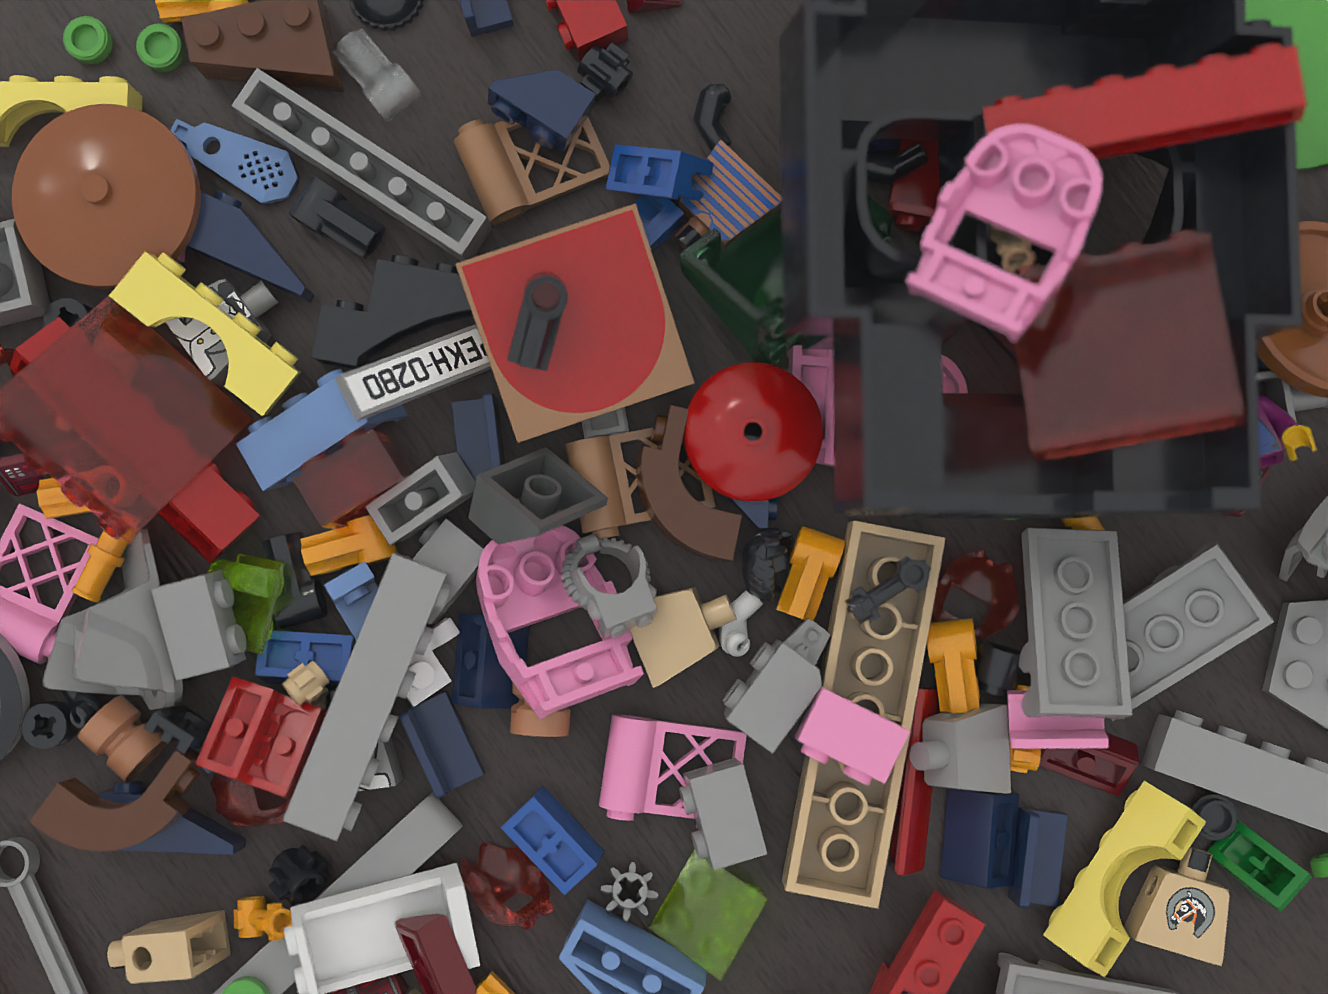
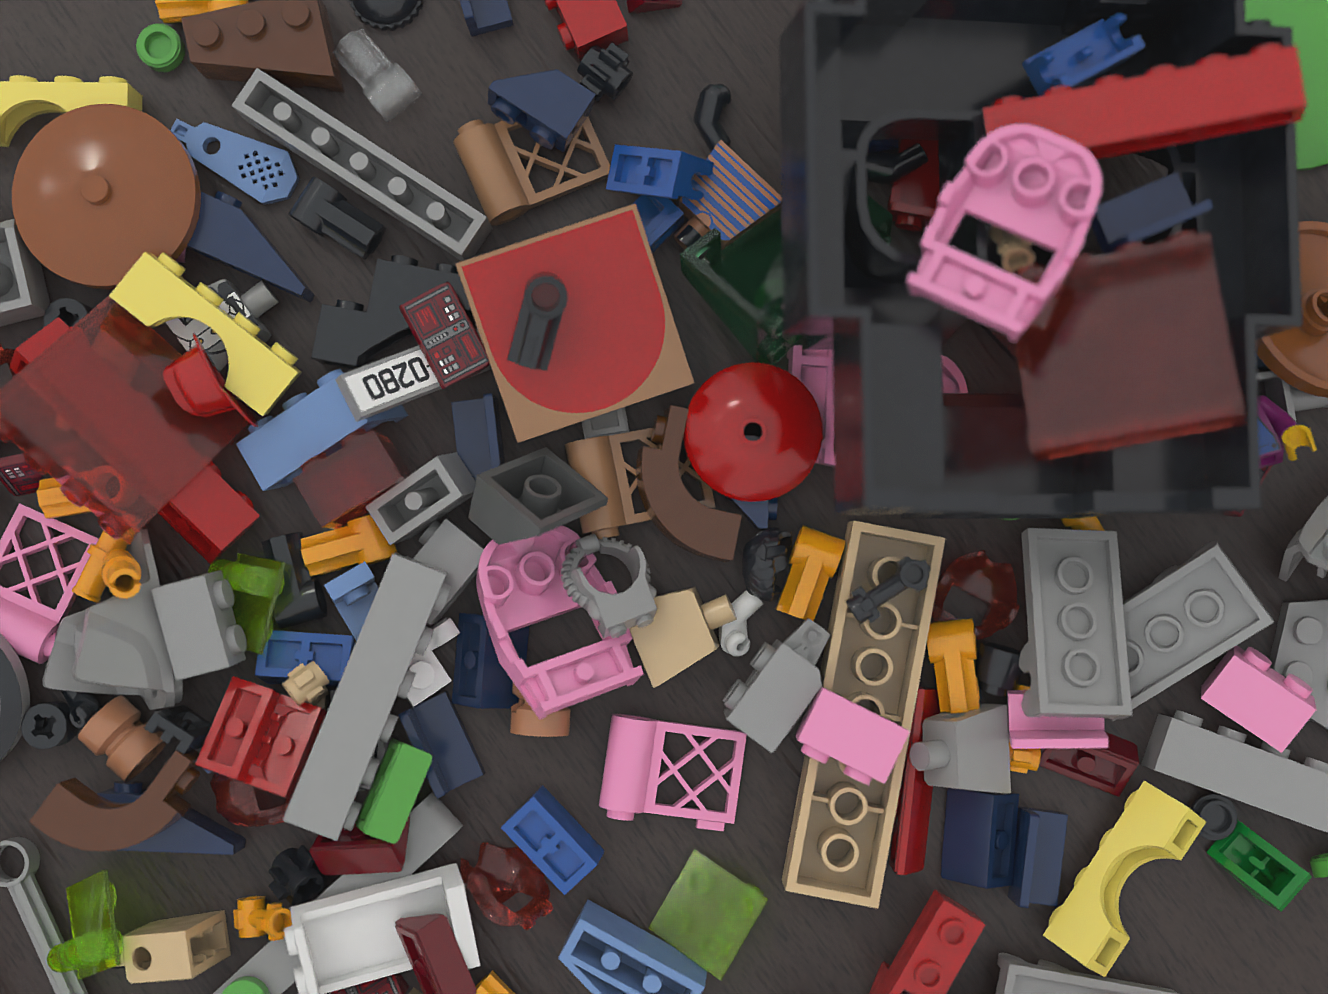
bright green tile [63,16,113,65] -> none
light grey gear [600,862,658,923] -> none
light grey brick [679,758,767,870] -> none
tan torso [1124,847,1230,966] -> none
none -> clear neon green hinge [47,870,123,980]
none -> light orange pin [102,548,141,599]
none -> red piece [163,333,258,427]
none -> dark red slope [309,816,410,875]
none -> bright green slope [355,738,432,844]
none -> slope [399,282,490,390]
none -> blue hinge [1021,13,1146,97]
none -> dark blue panel [1090,172,1214,256]
none -> bright pink brick [1201,645,1317,753]

